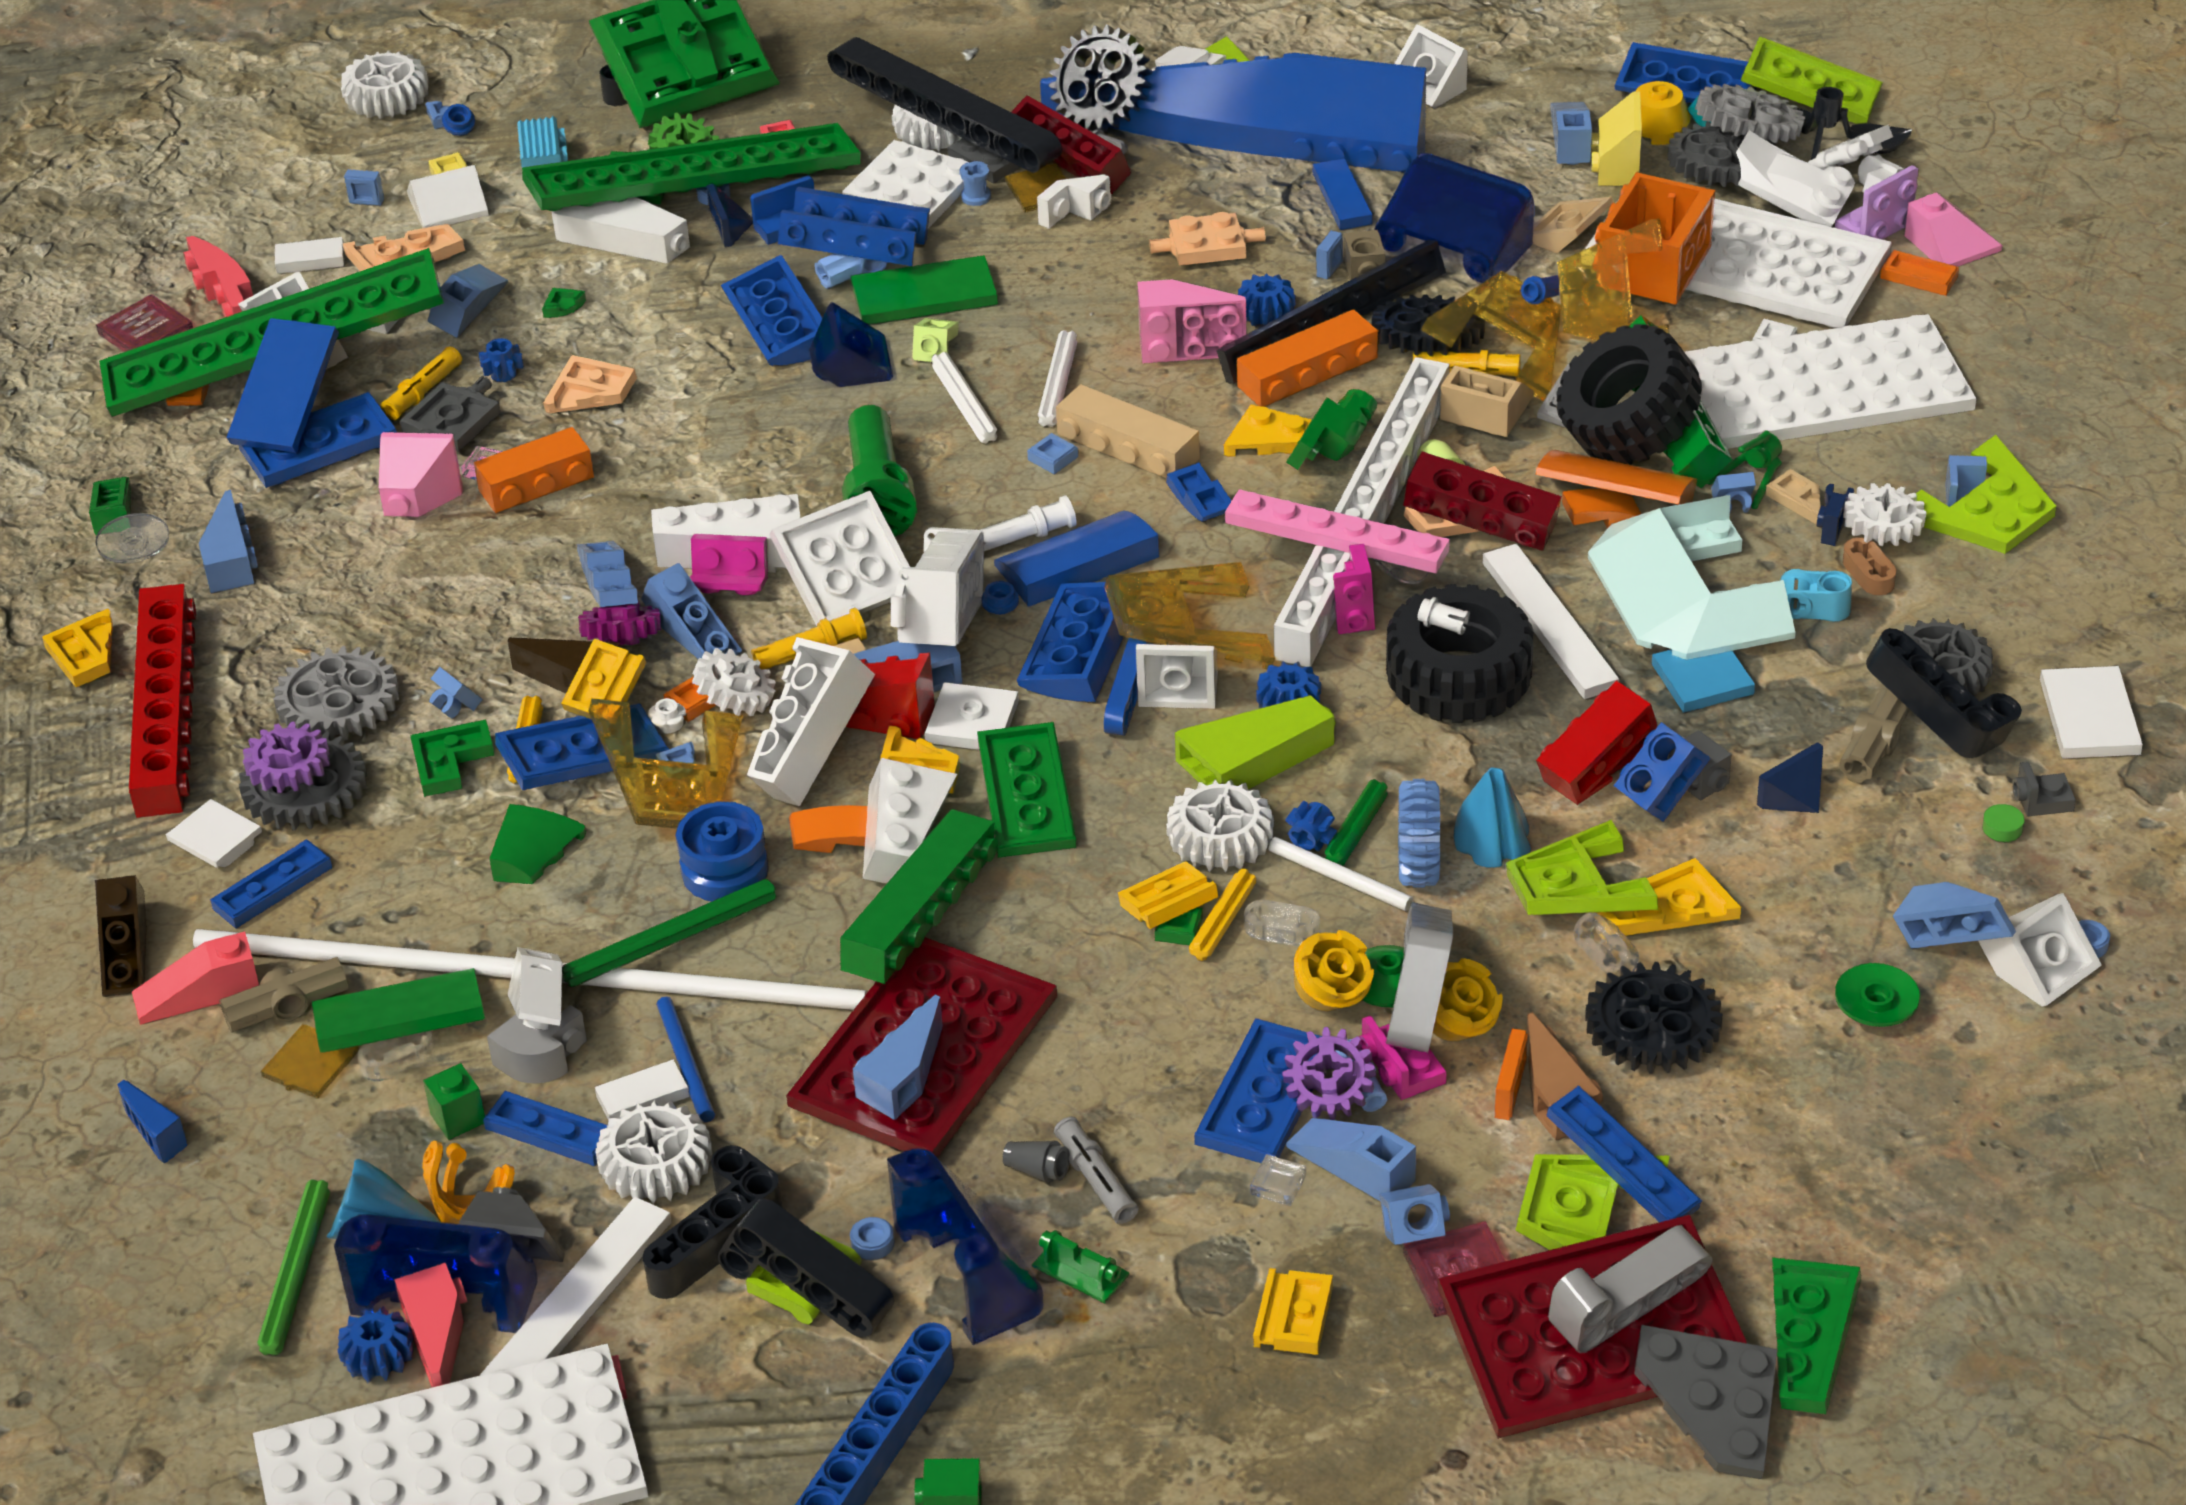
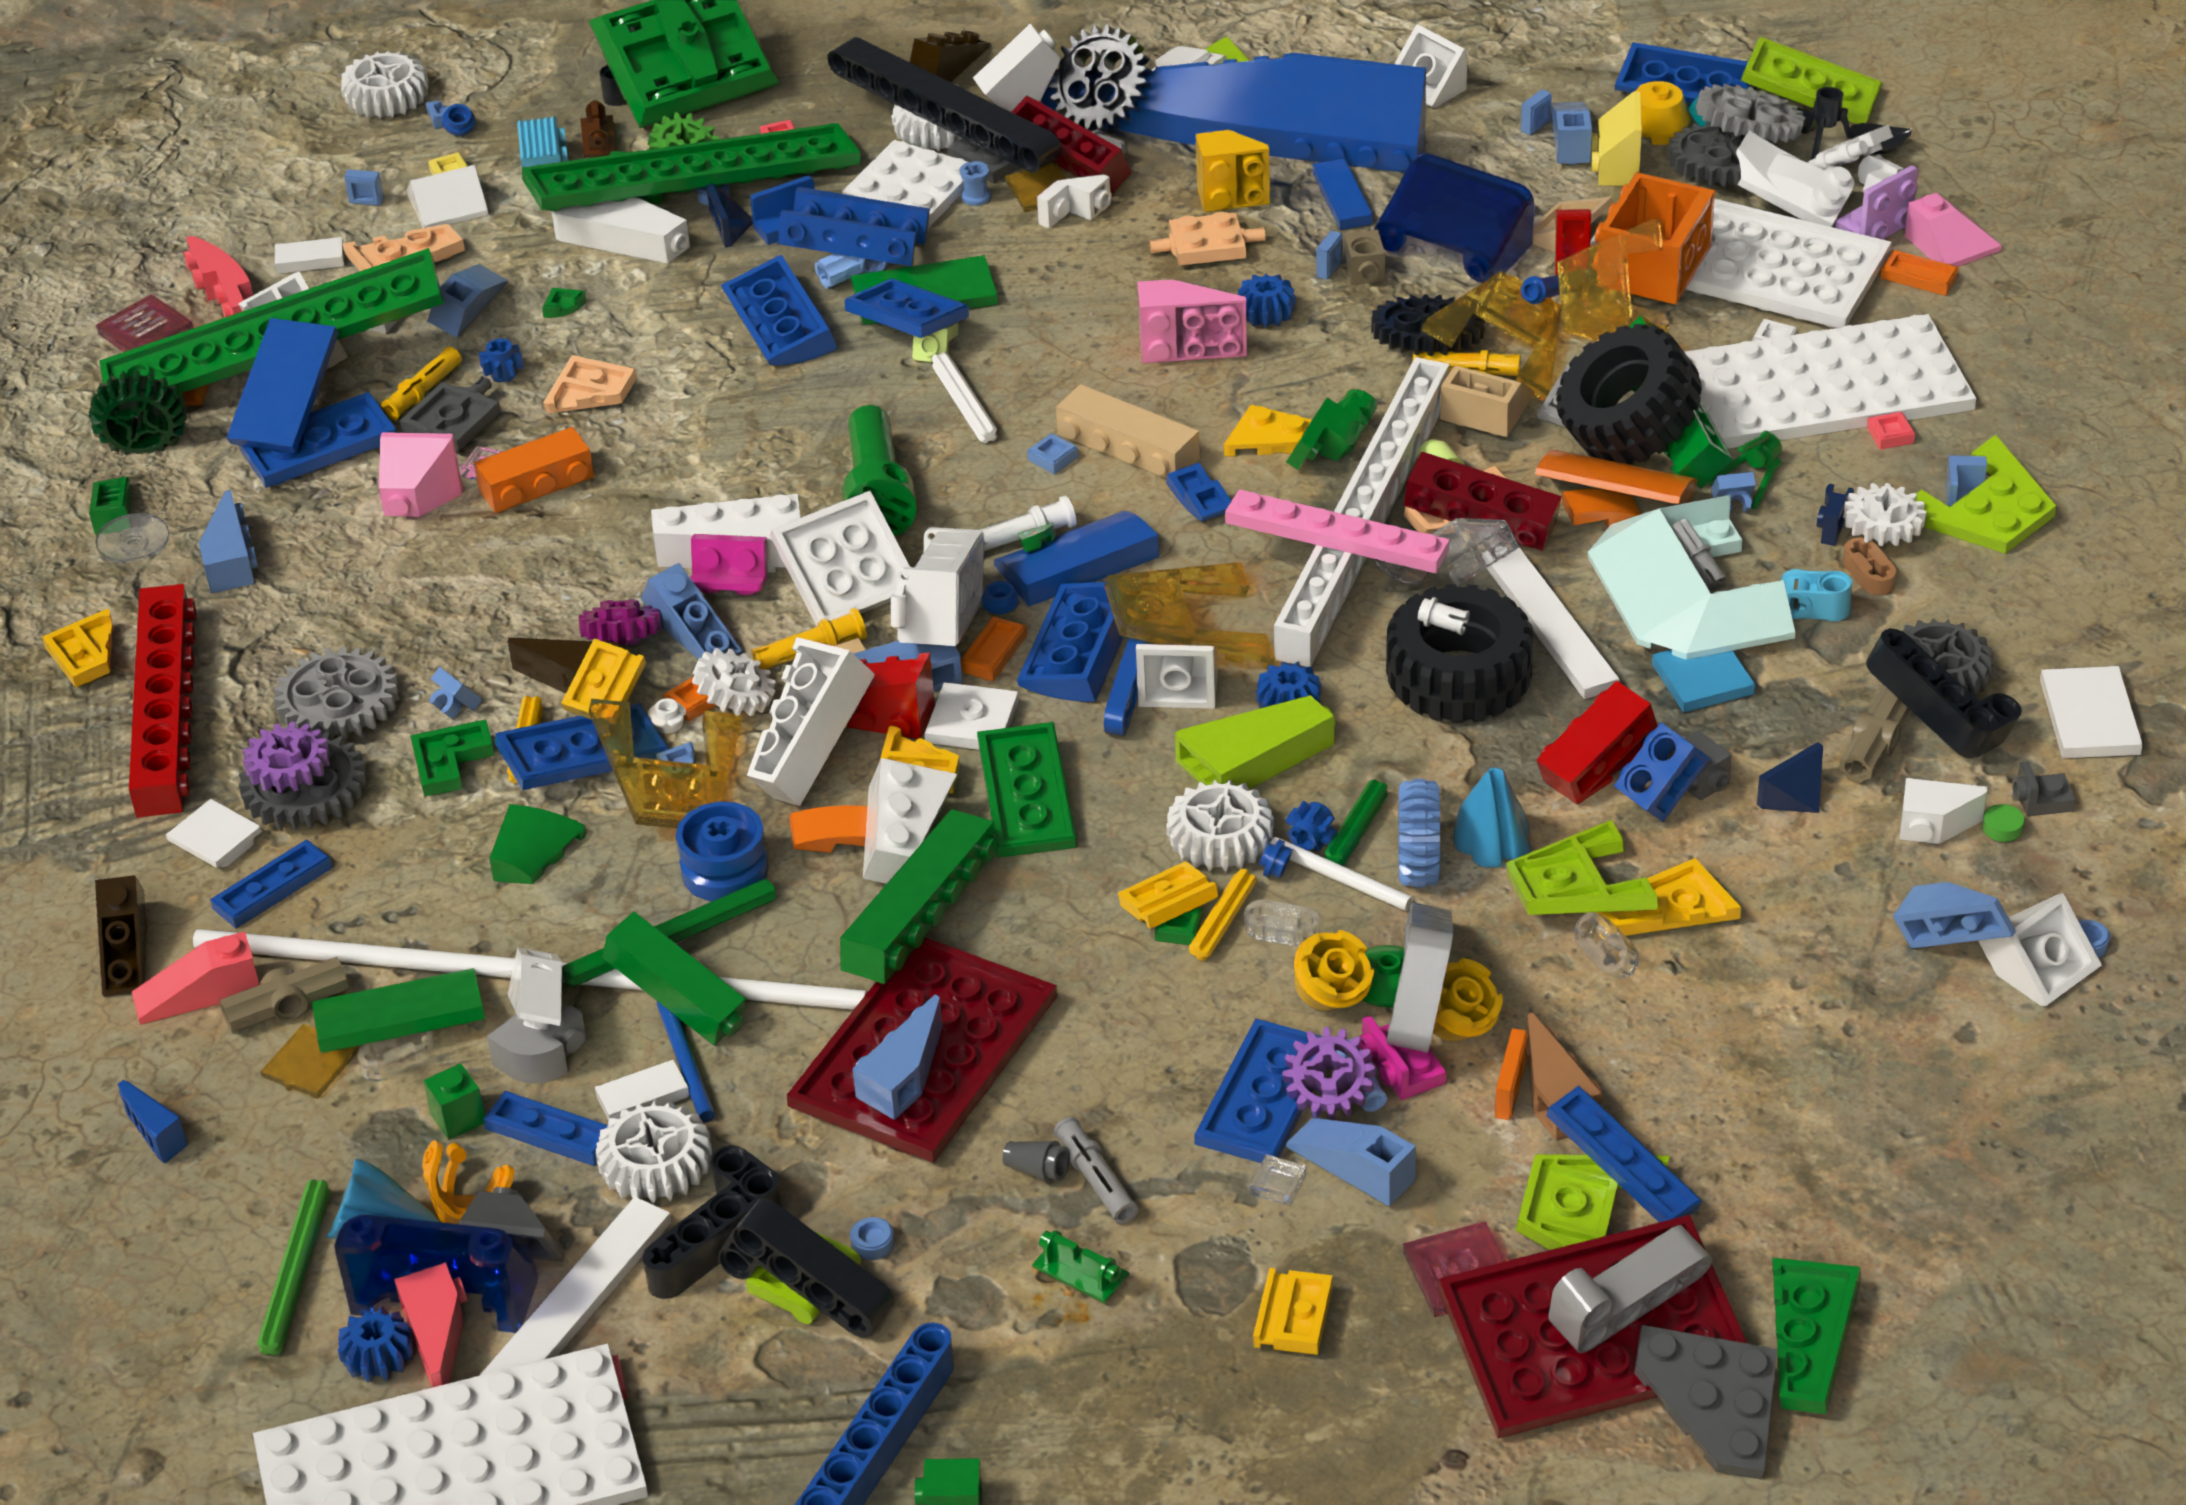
medium blue slope [577,541,638,607] -> none
clear blue slope [809,302,893,387] -> none
clear blue windscreen [887,1148,1044,1345] -> none
white axle [1038,330,1077,428] -> none
black plate [1216,240,1446,384] -> none
orange brick [1237,309,1378,407] -> none
dark pink bracket [1333,544,1375,634] -> none
medium blue brick [1379,1184,1450,1245] -> none
black gear [1585,962,1723,1074] -> none
tan tile [1766,469,1821,525] -> none
green dish [1835,963,1920,1027] -> none
none -> dark green gear [89,369,187,455]
none -> reddish brown hinge [580,100,616,158]
none -> green brick [602,911,746,1046]
none -> blue tile [845,278,969,338]
none -> dark brown slope [910,30,990,82]
none -> orange tile [960,616,1027,682]
none -> white slope [973,24,1061,112]
none -> green tile [1017,522,1056,553]
none -> yellow slope [1196,130,1270,212]
none -> blue plate [1259,839,1293,879]
none -> clear slope [1431,518,1519,586]
none -> medium blue tile [1521,89,1552,135]
none -> red plate [1555,209,1591,275]
none -> light grey axle [1671,519,1727,590]
none -> coral tile [1867,412,1915,450]
none -> white slope [1899,778,1987,844]

